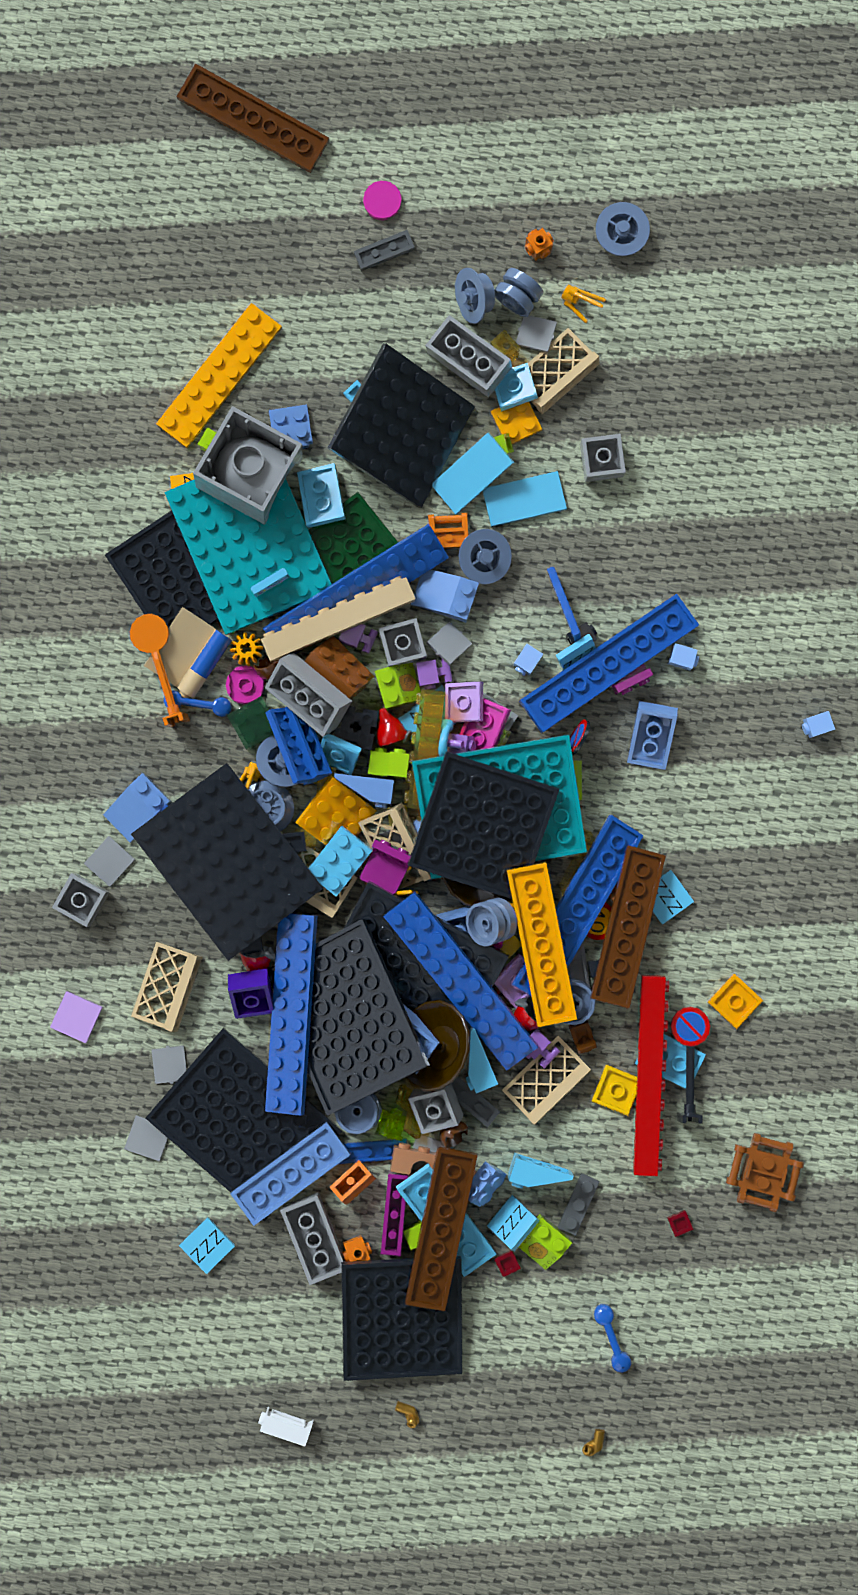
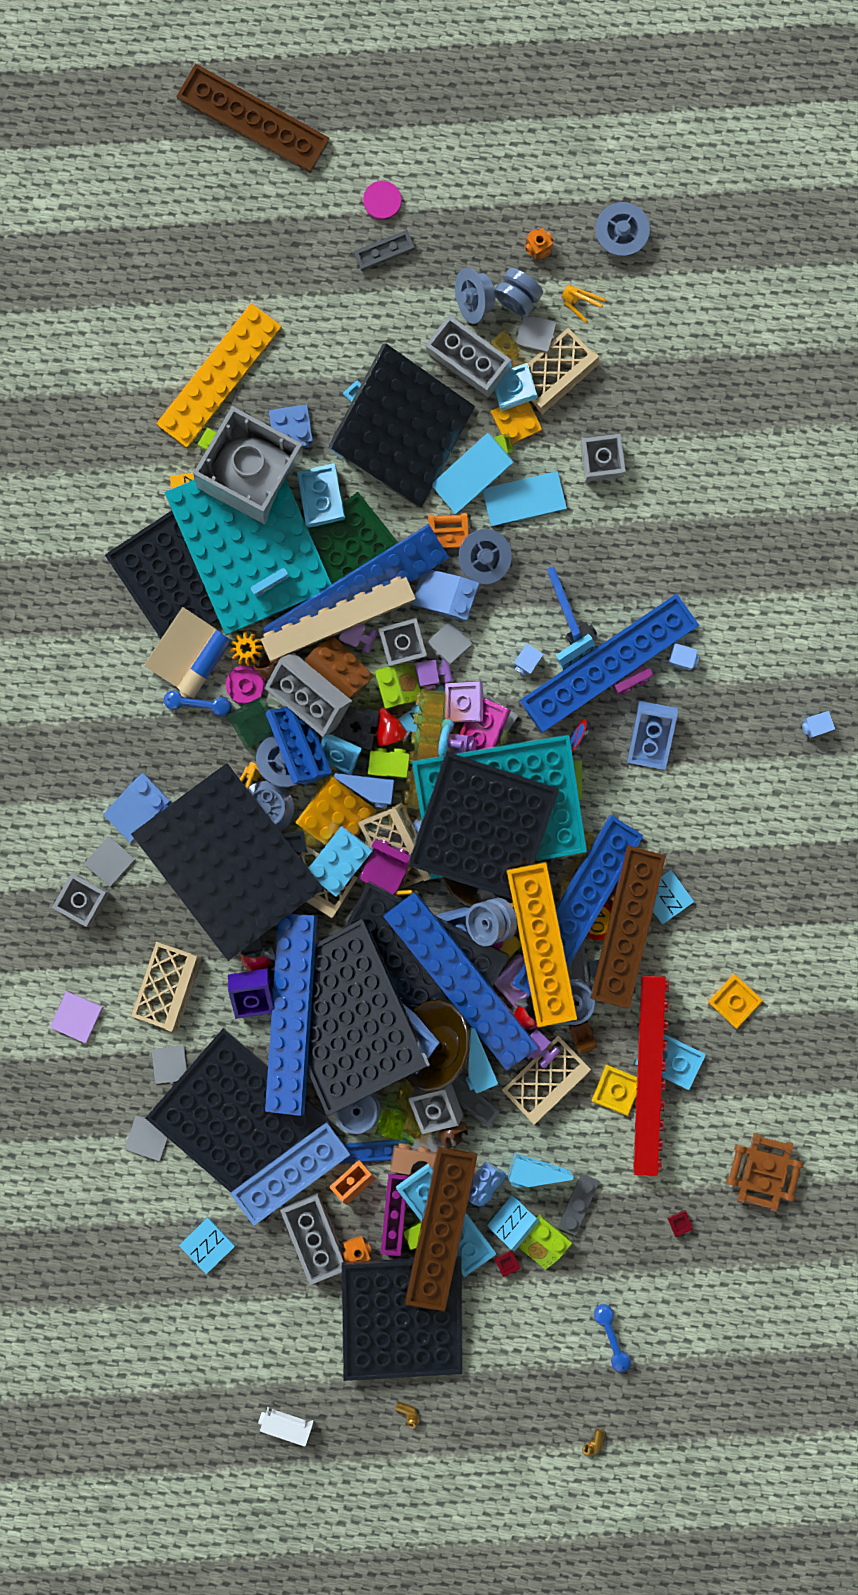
orange piece [130,614,190,727] -> none
piece [670,1007,710,1124] -> none

